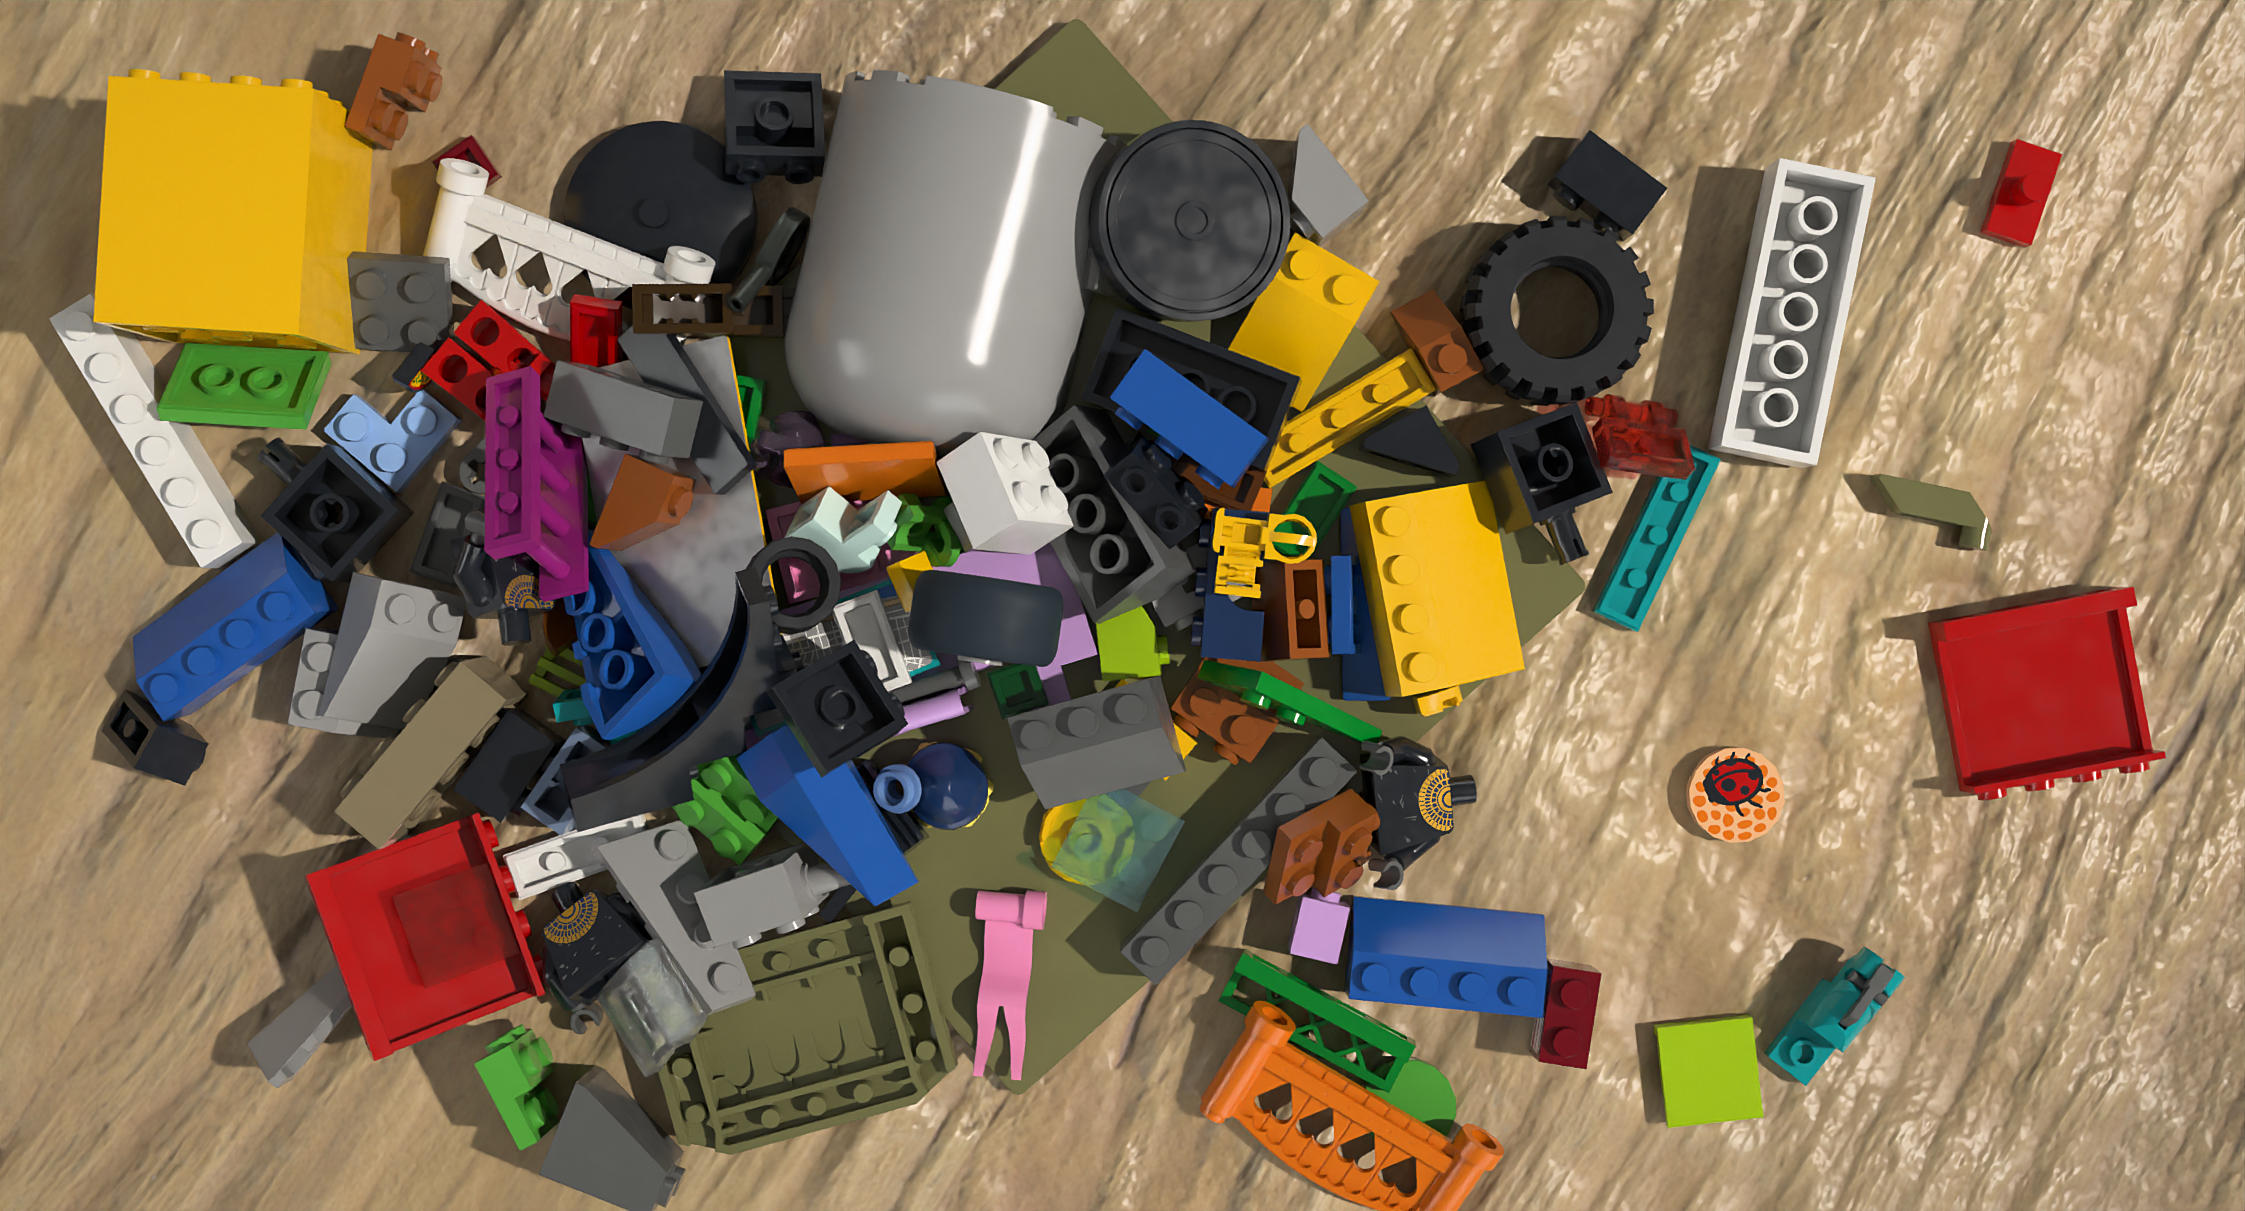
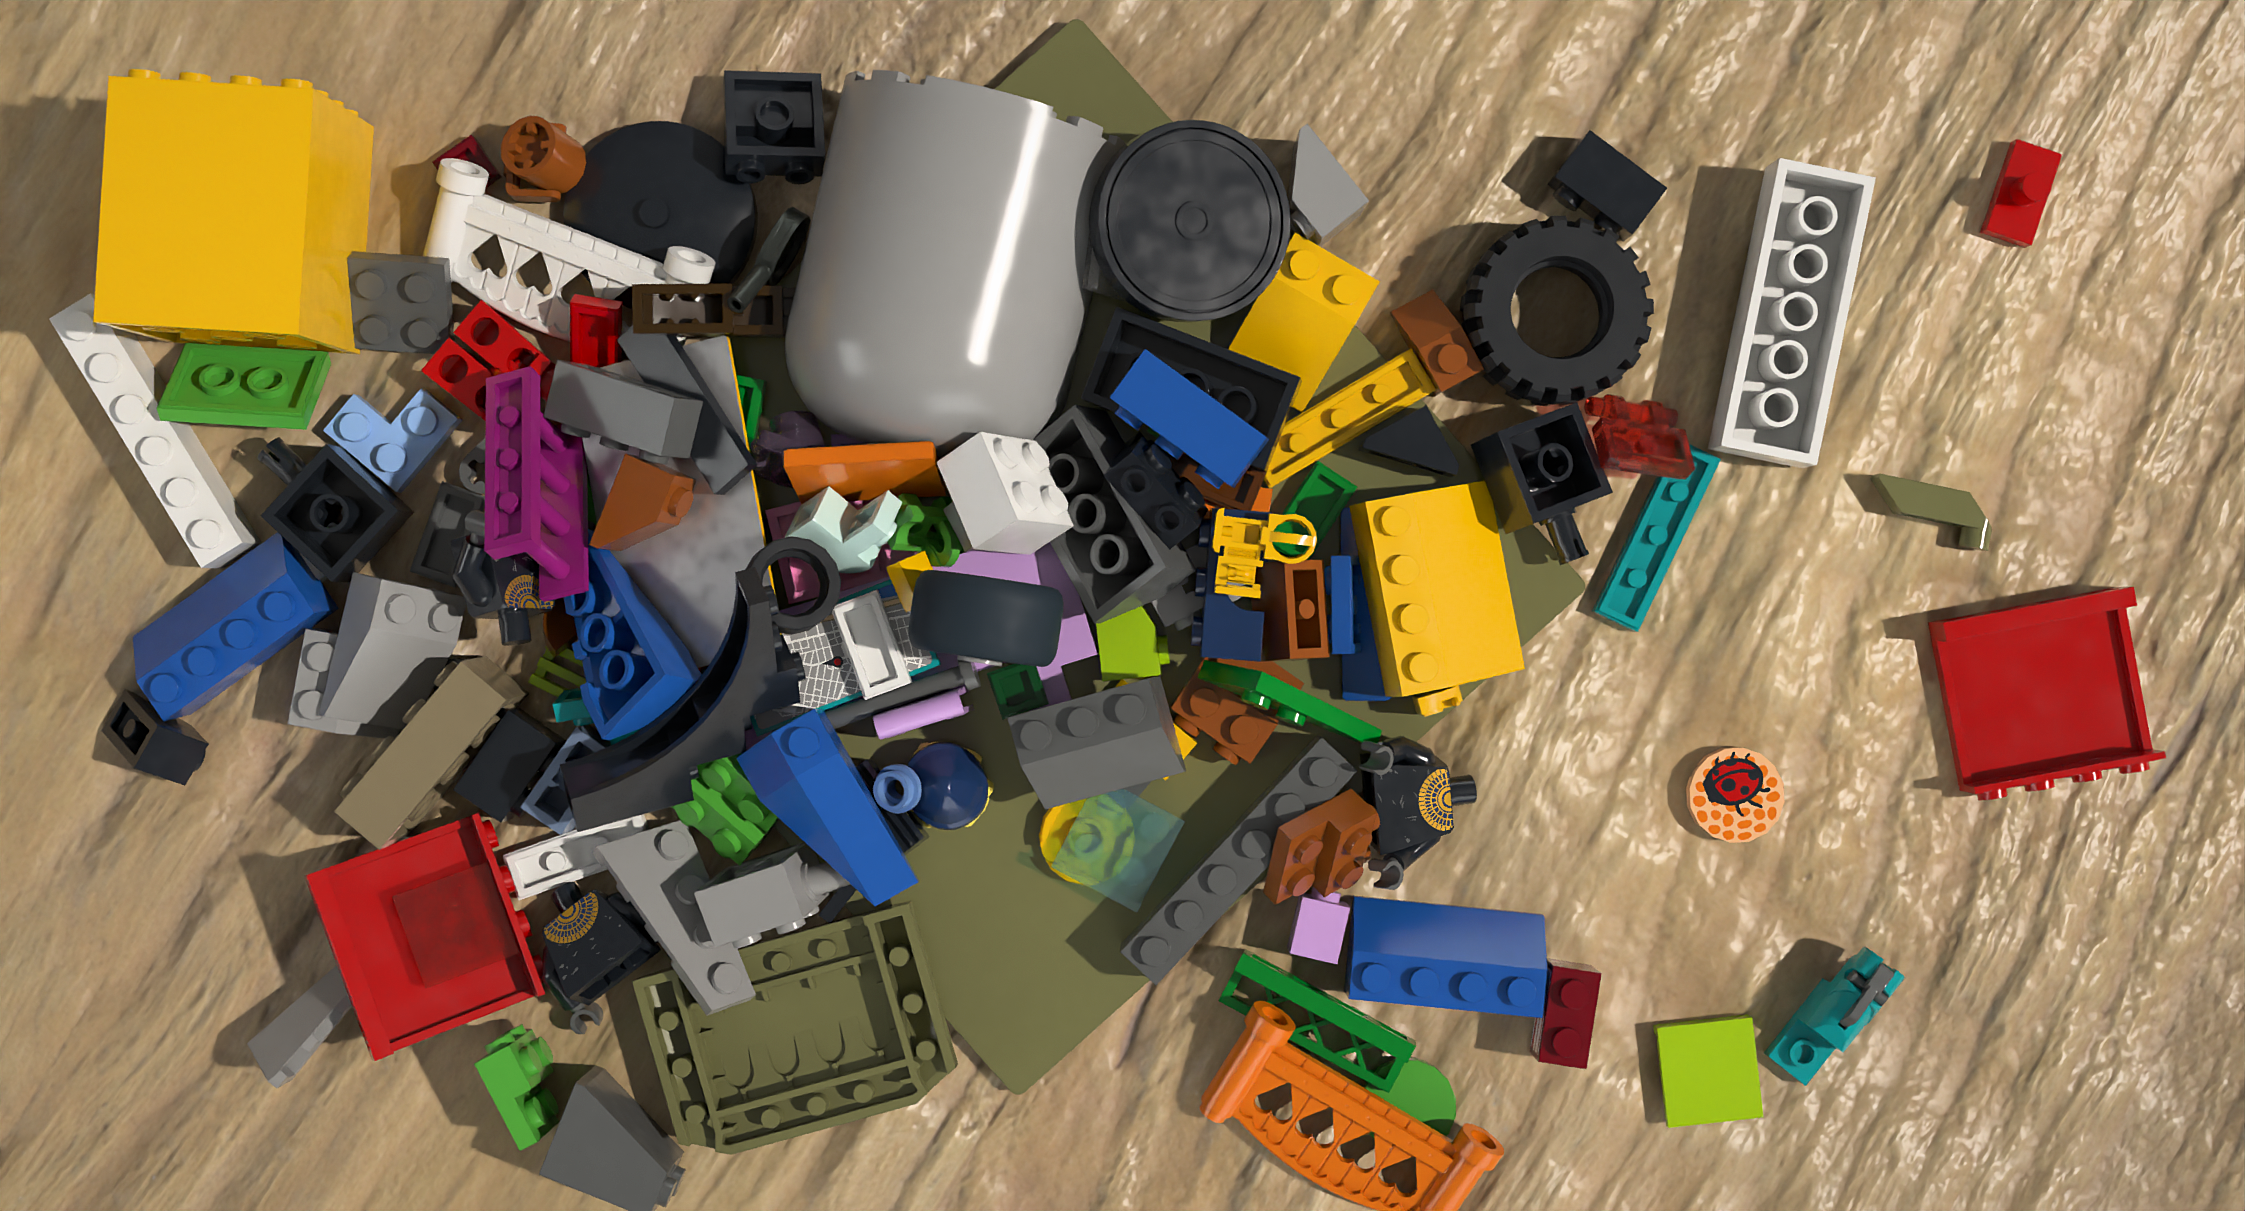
dark orange plate [345,32,442,150] -> none
black tile [392,342,435,393] -> none
clear slope [597,938,708,1078] -> none
black plate [767,640,908,778] -> none
bright pink flag [973,890,1047,1081] -> none
none -> dark orange piece [501,115,586,202]

